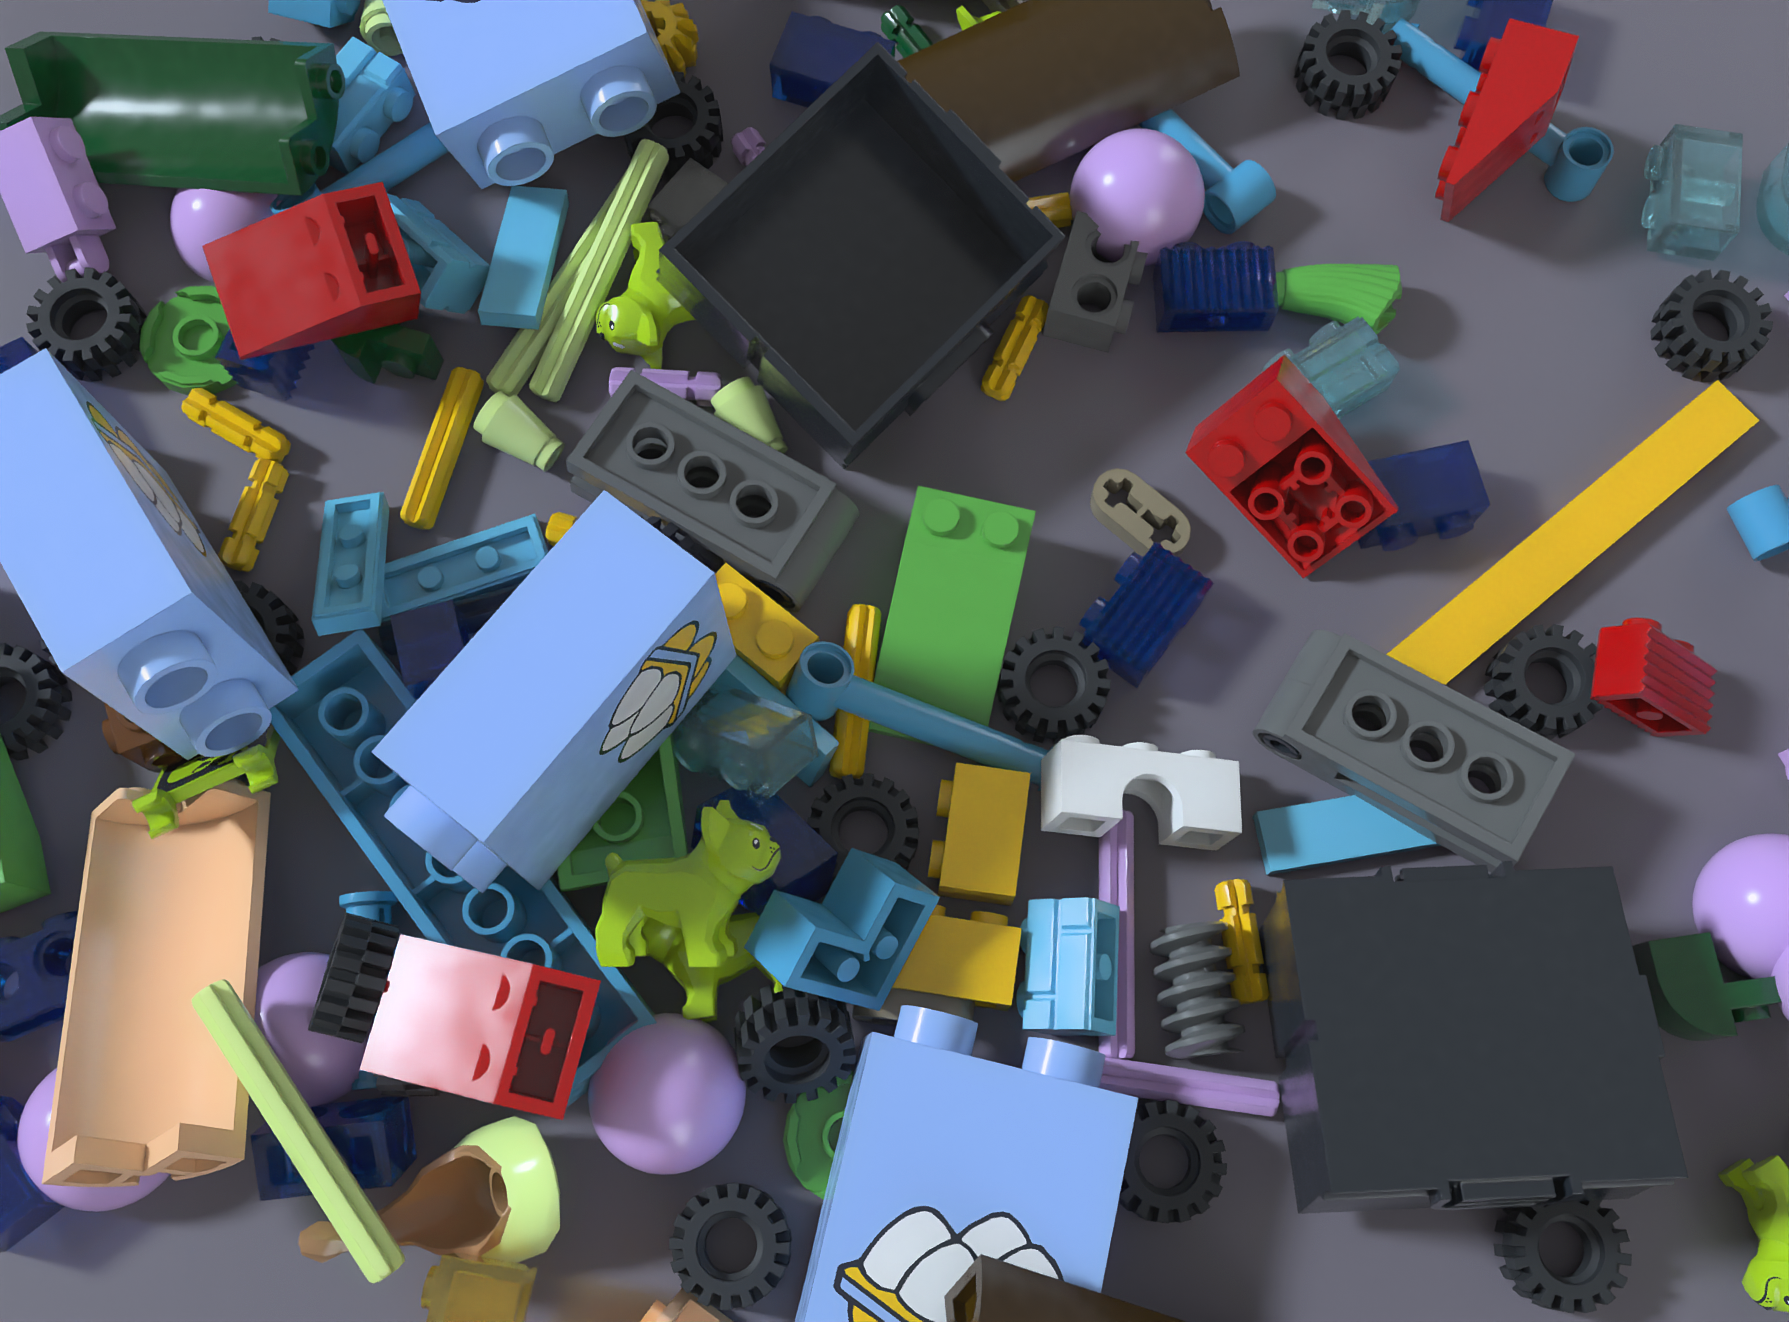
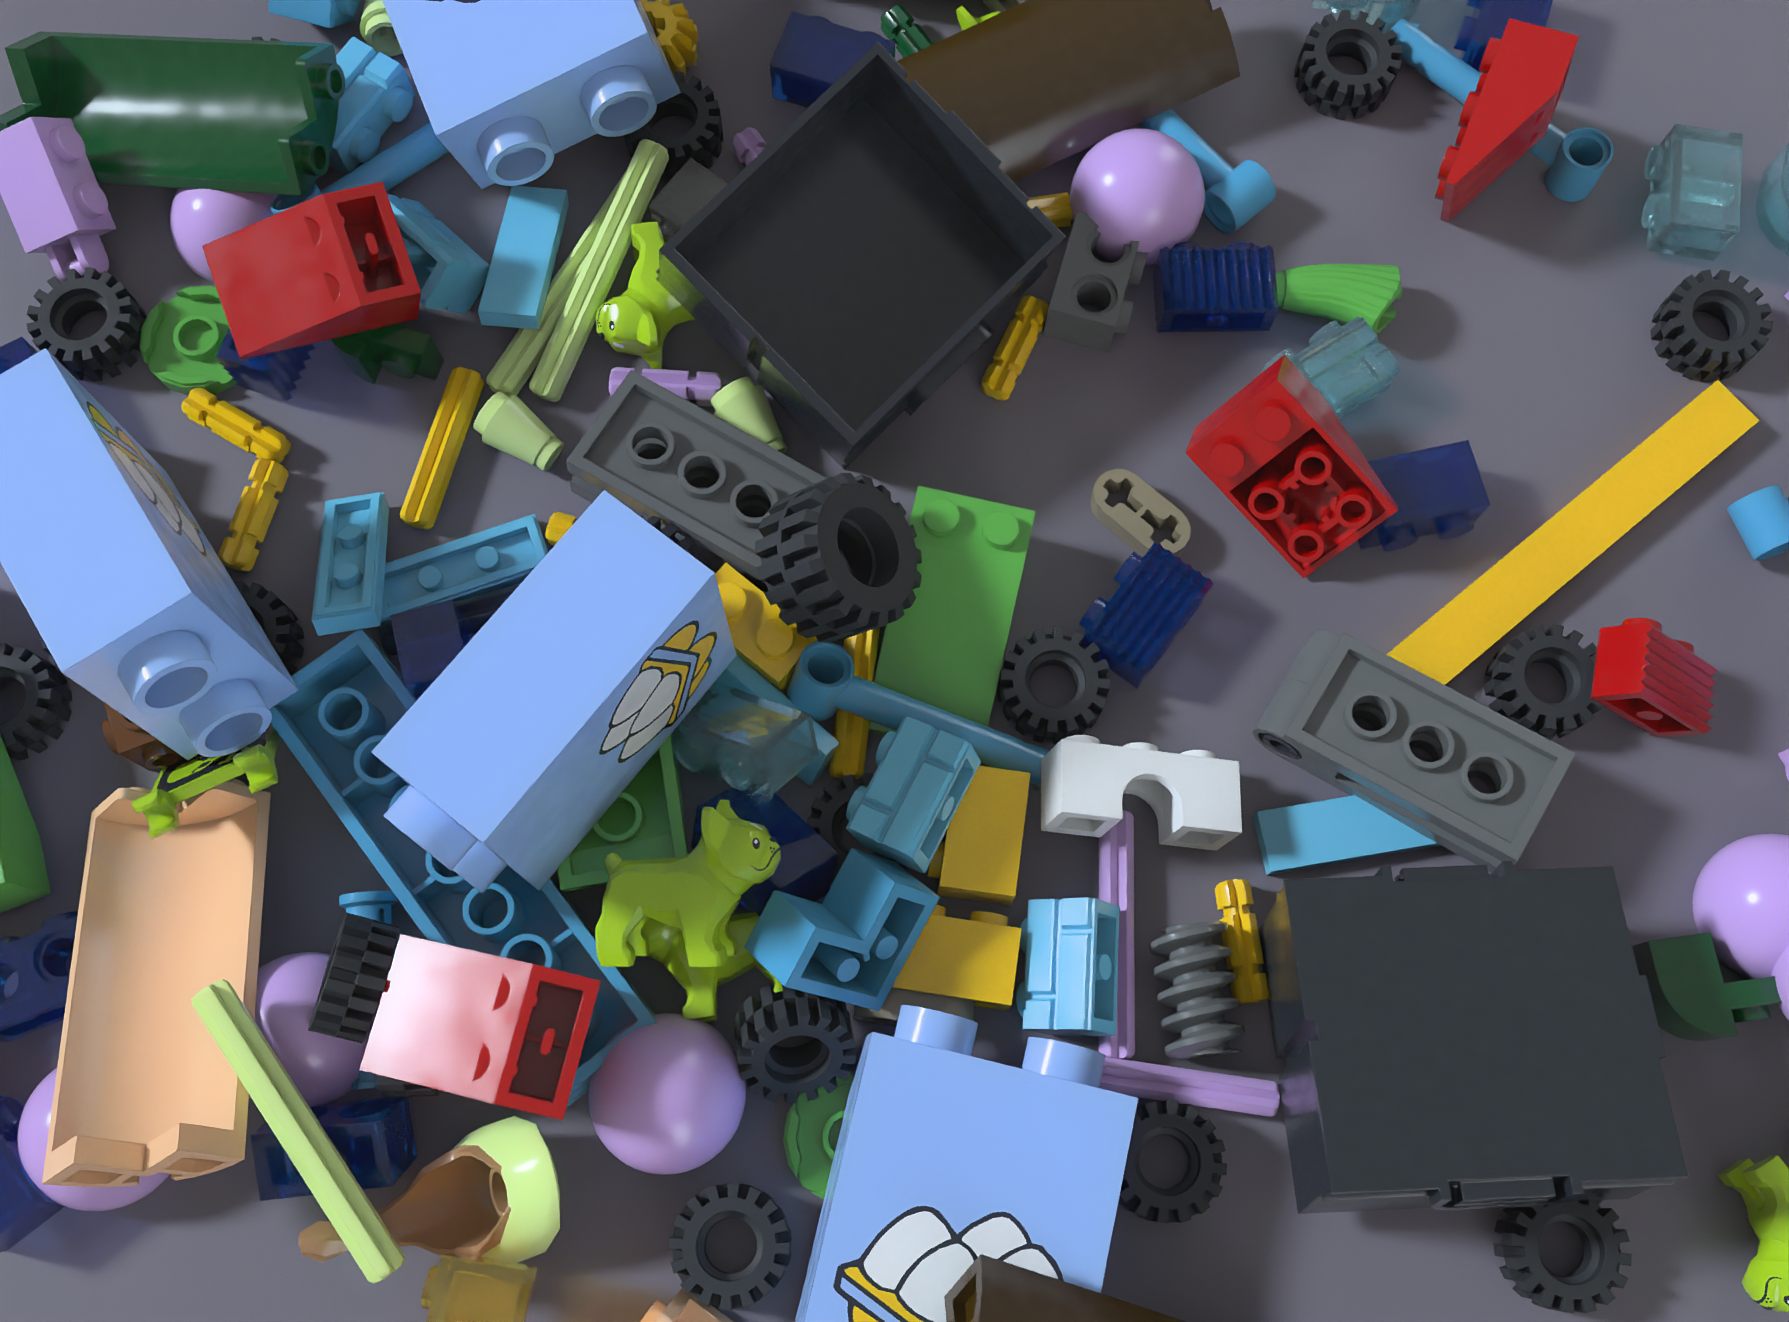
none -> black tyre [755,473,922,642]
none -> medium azure brick [846,716,981,873]

